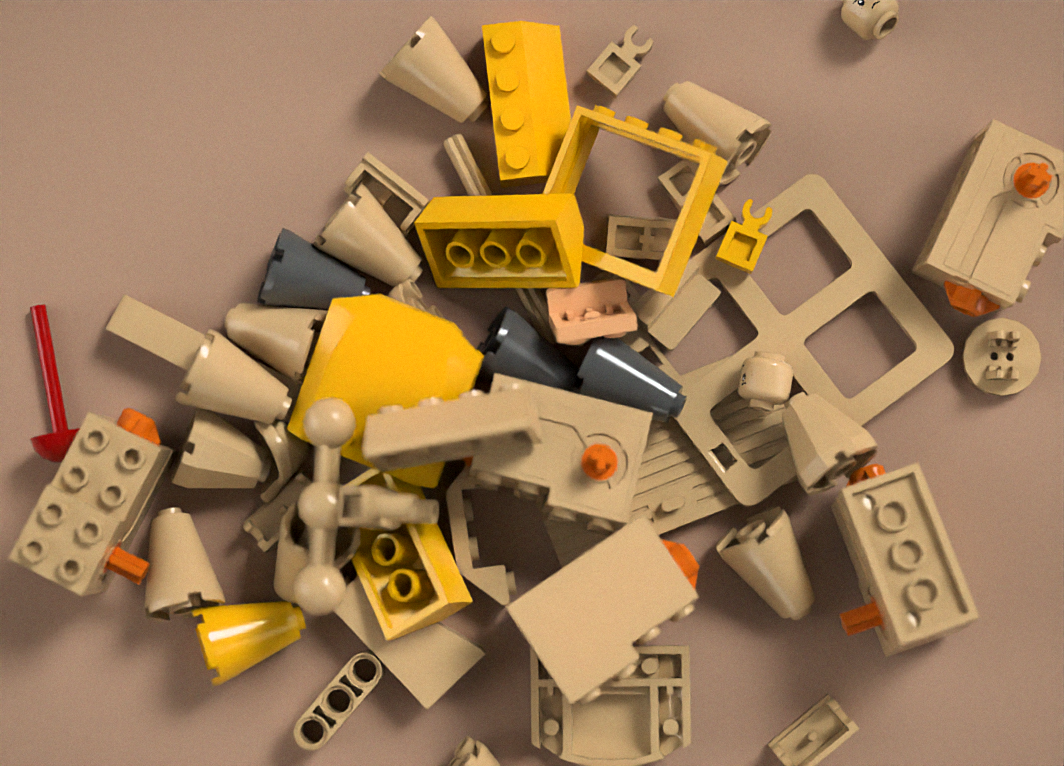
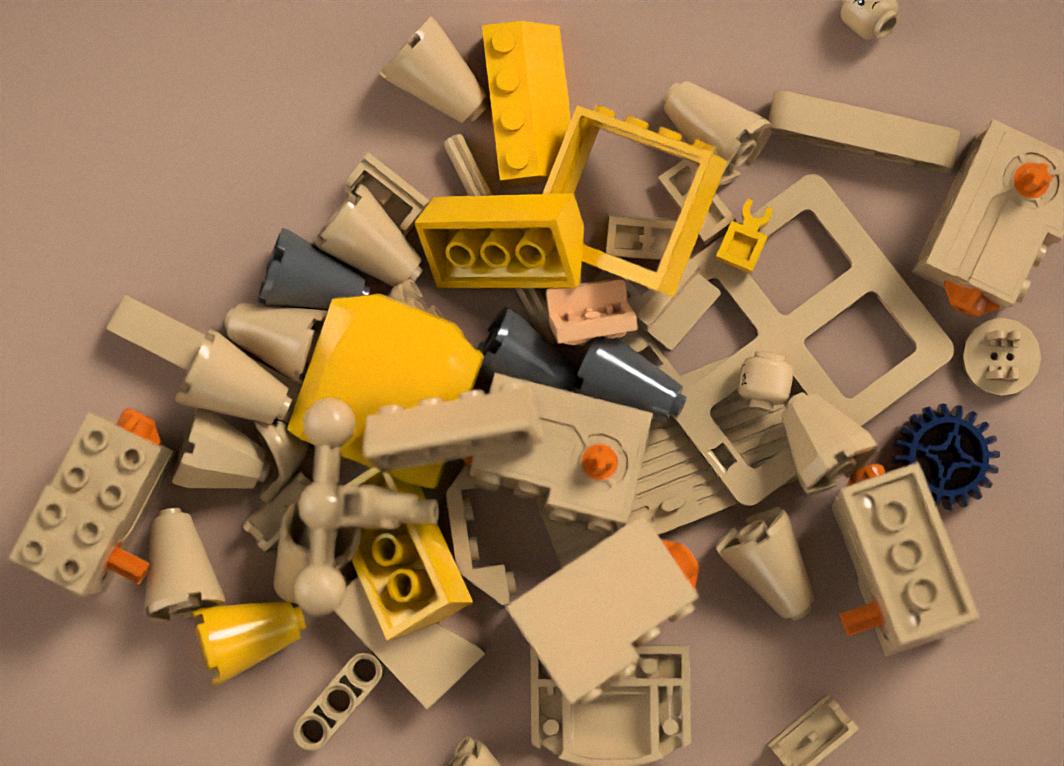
red piece [30,305,80,463] -> none
tan plate [586,25,654,98] -> none
none -> tan beam [768,91,961,173]
none -> dark blue gear [891,403,1000,510]

